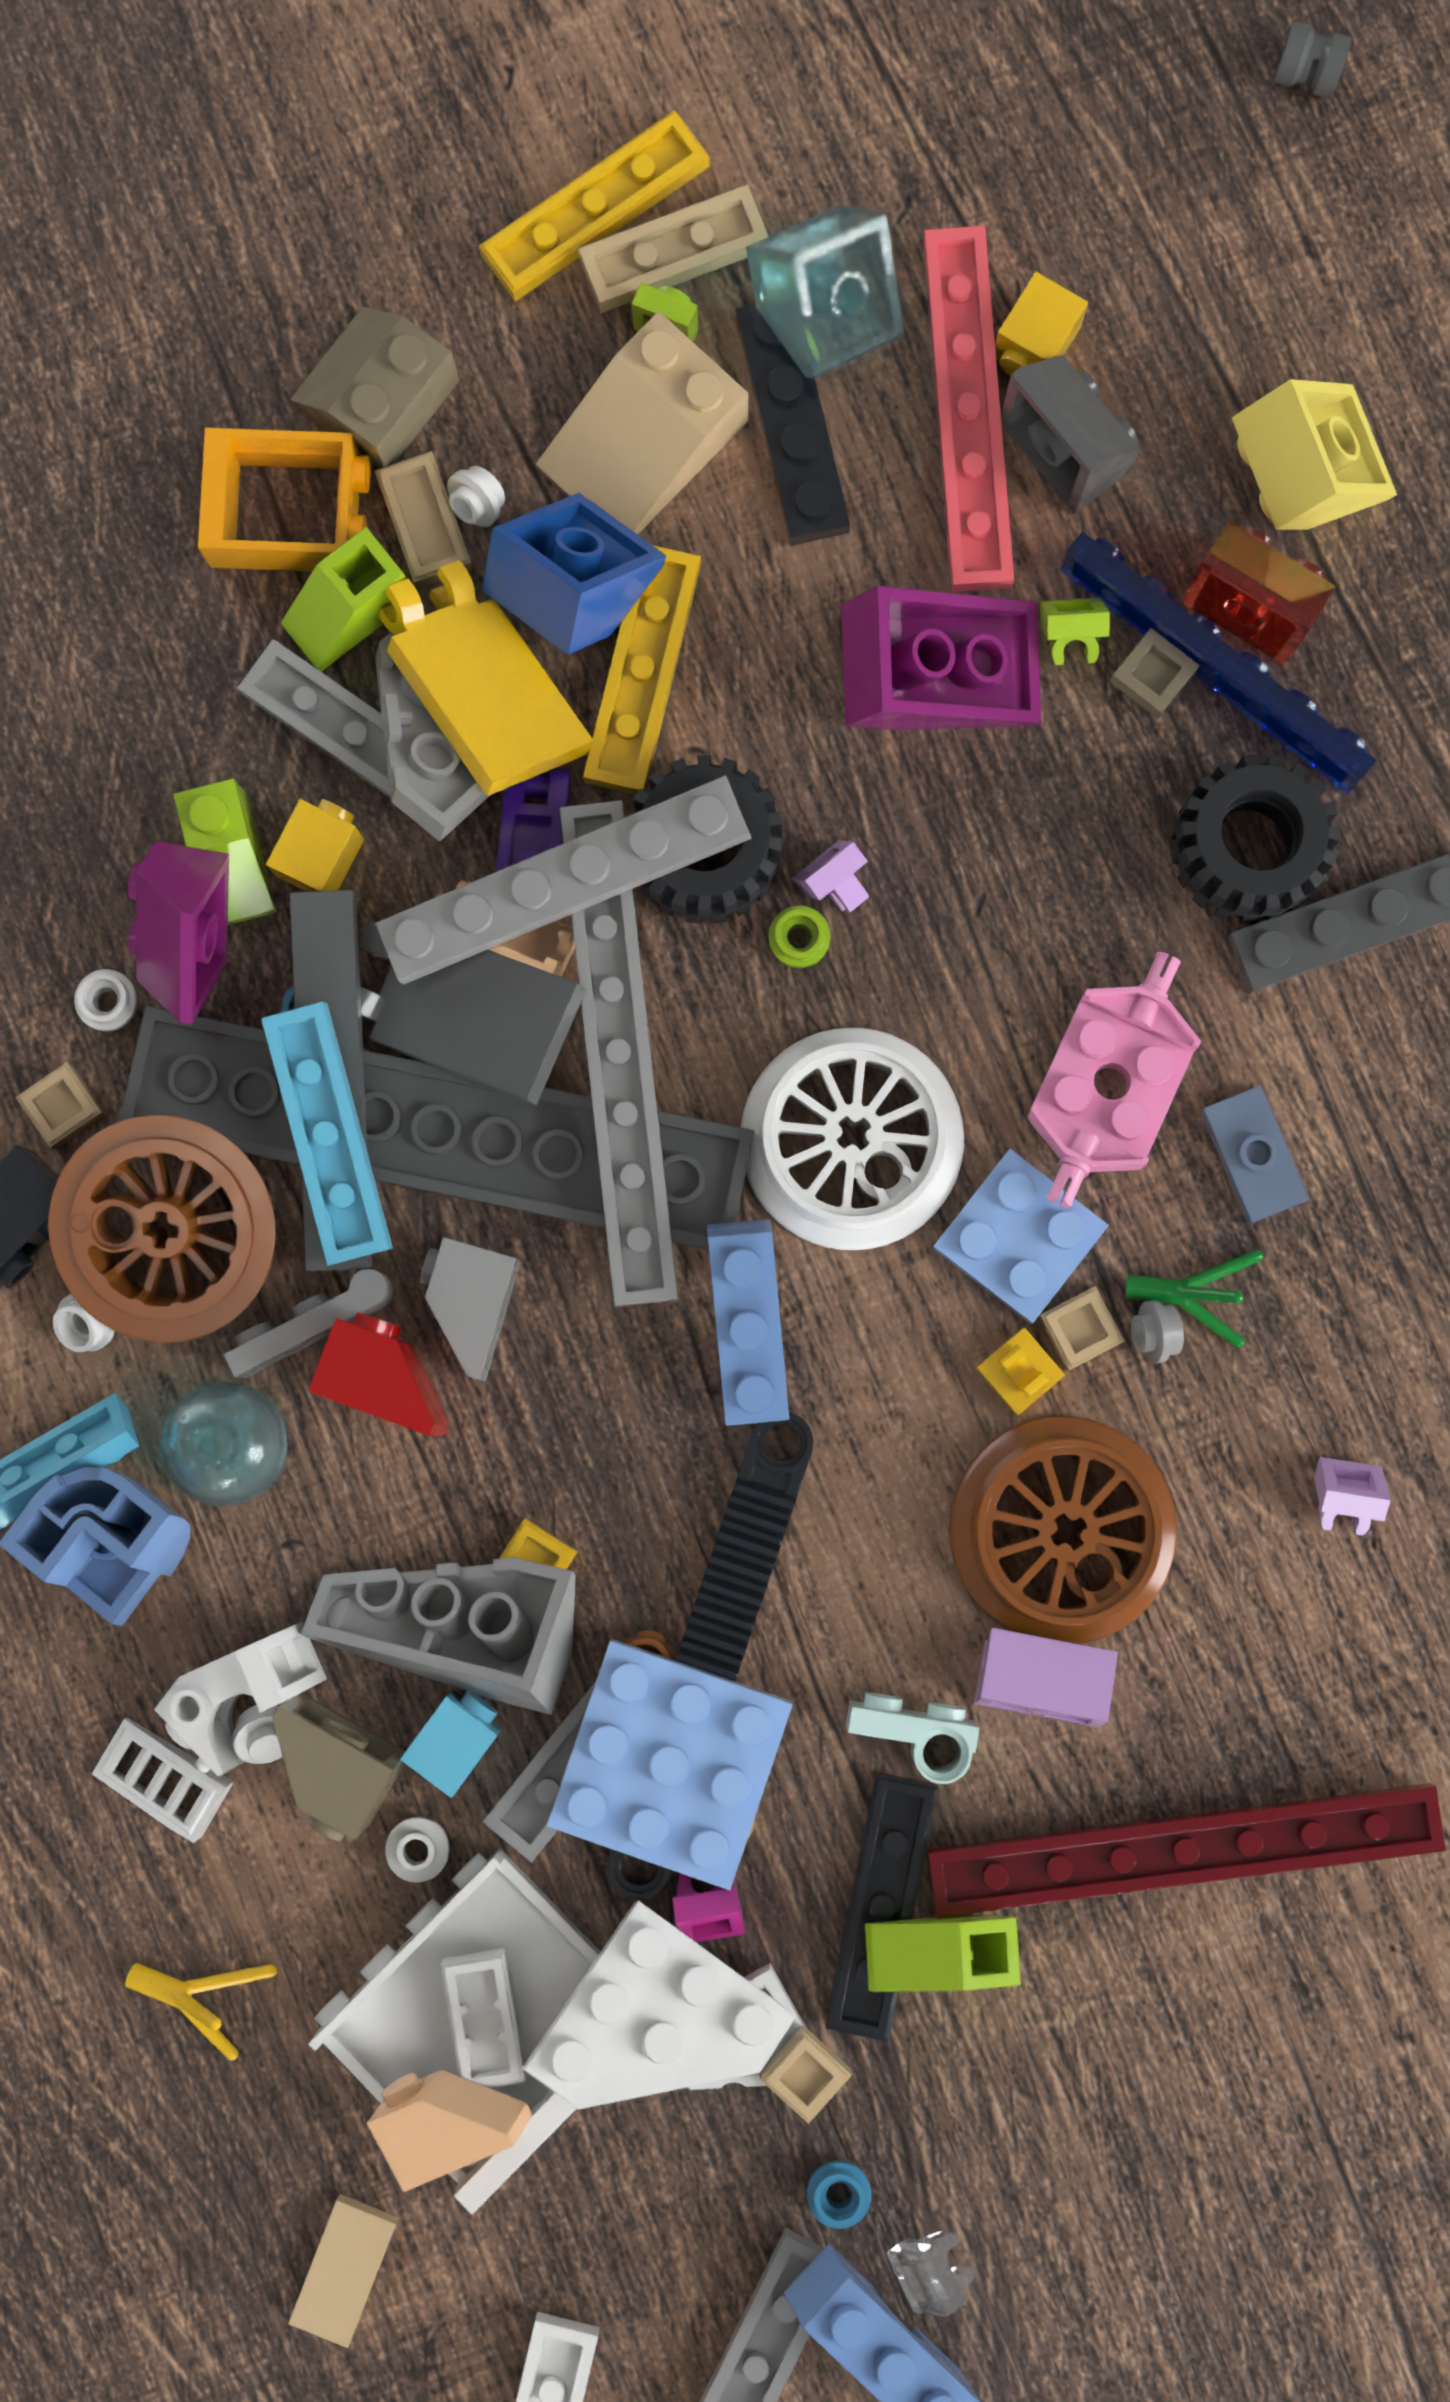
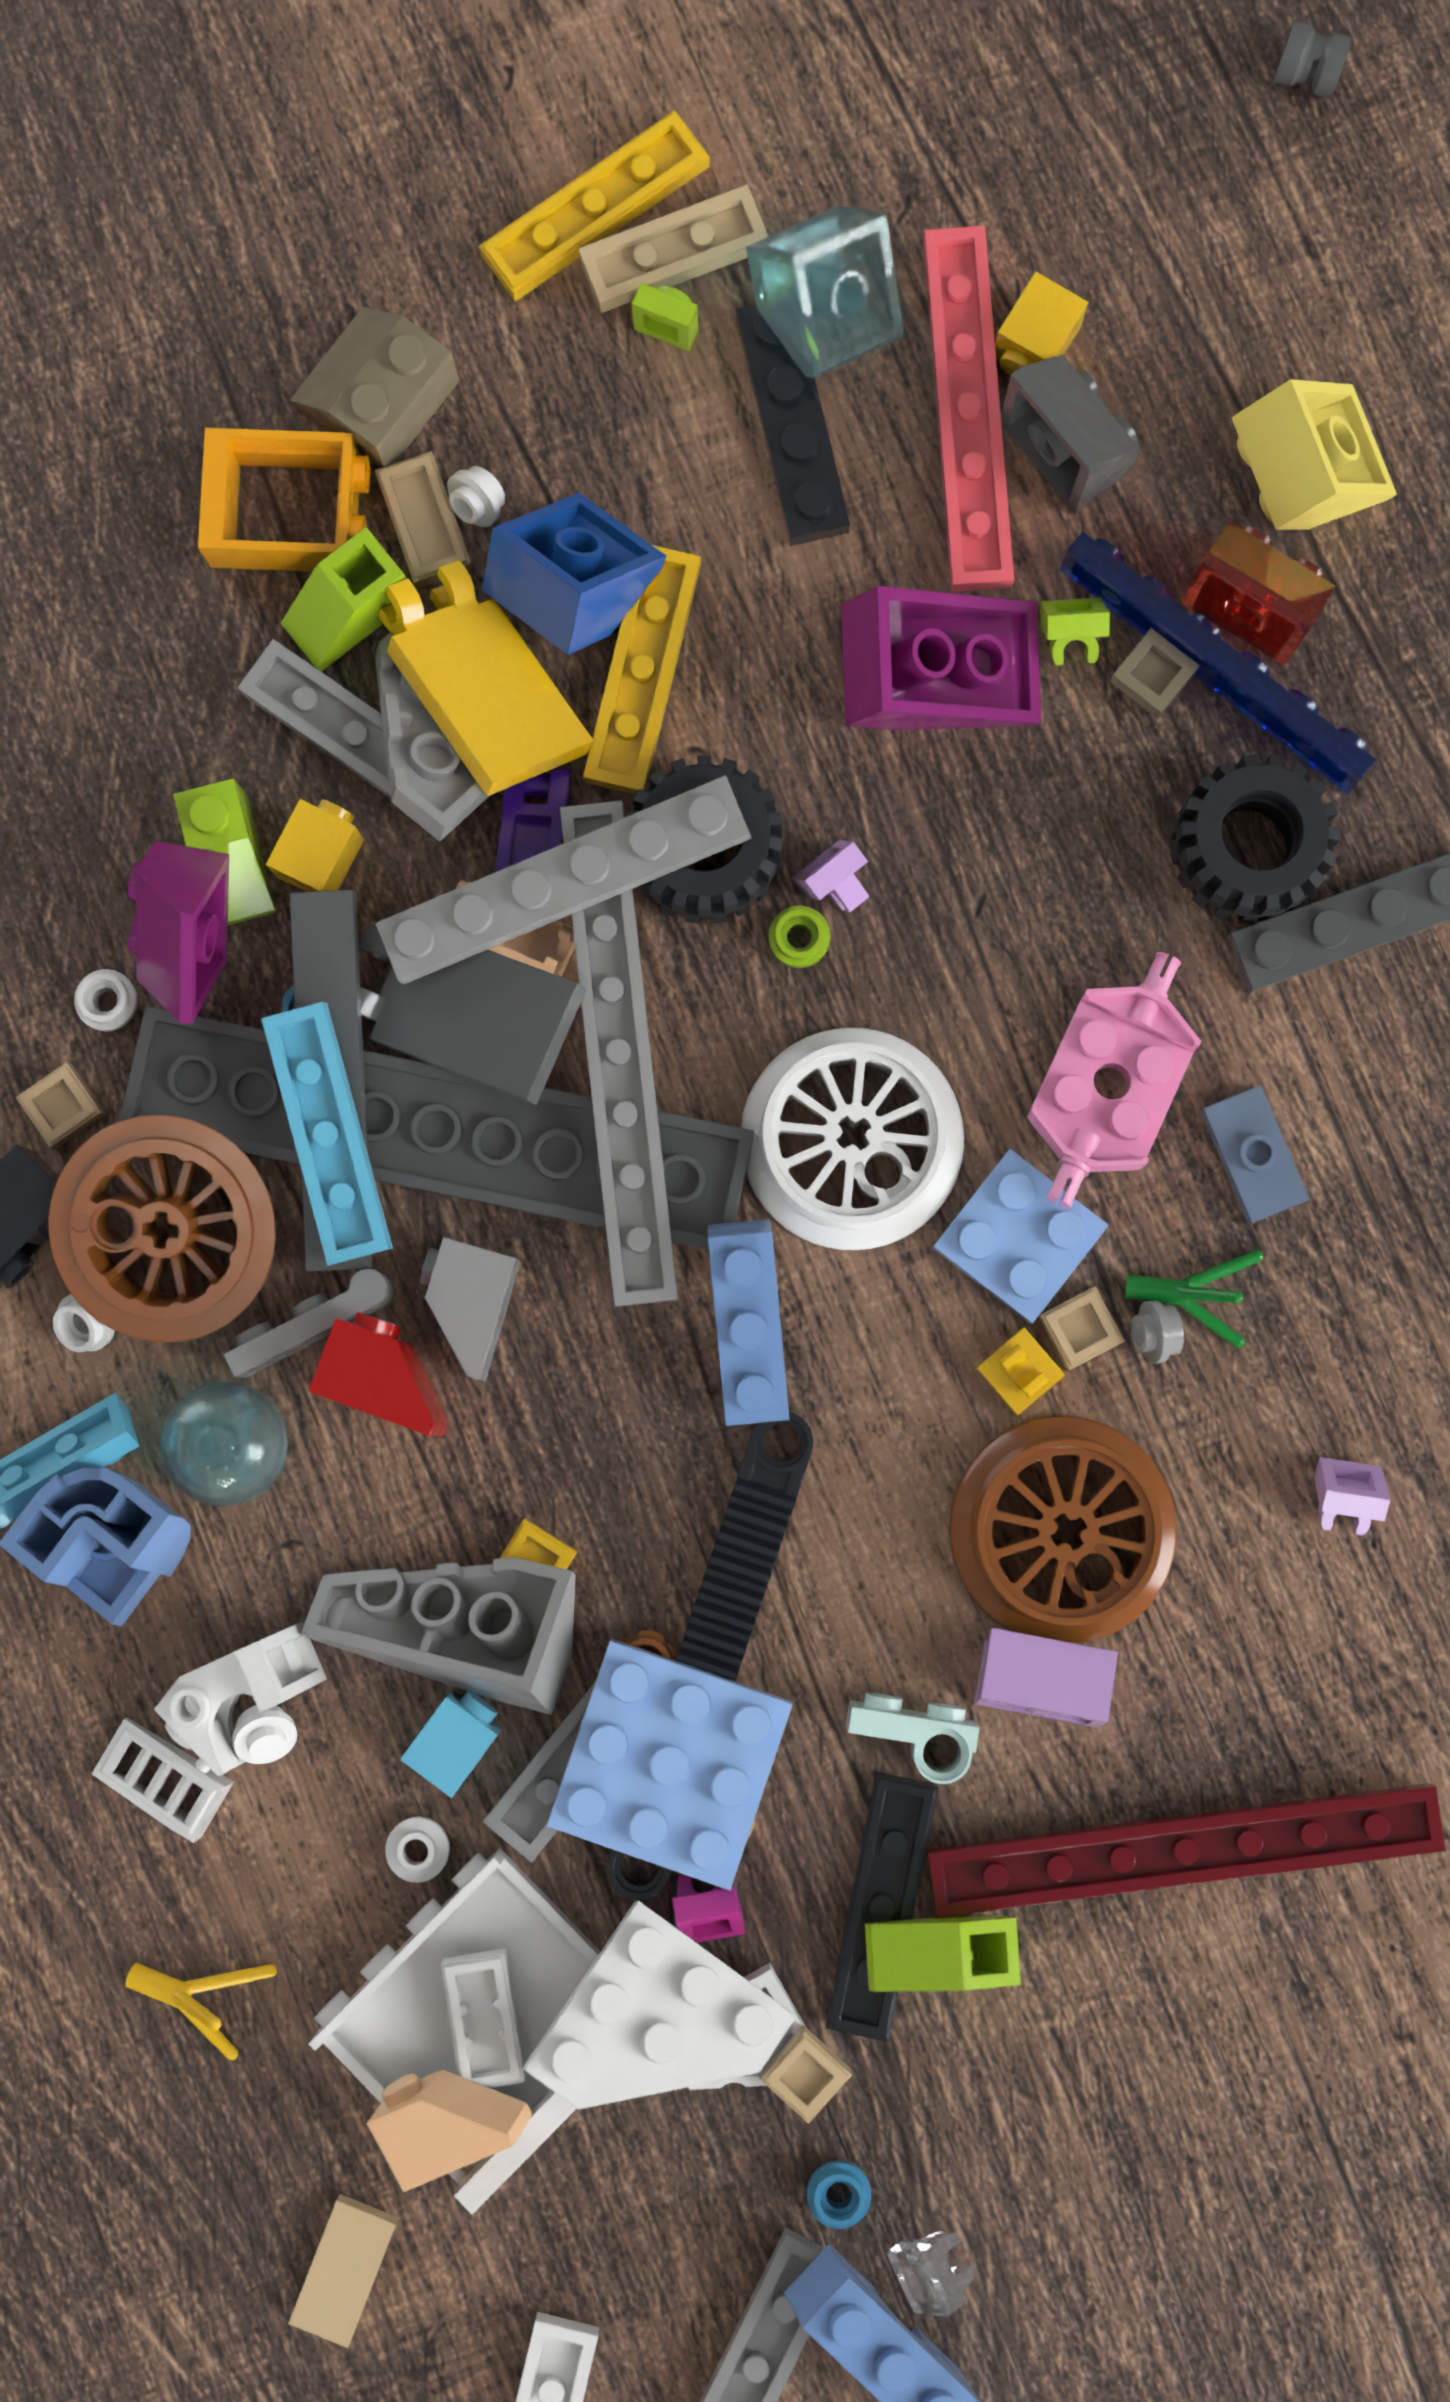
dark tan slope [272,1693,406,1841] -> none
tan slope [536,311,748,535] -> none

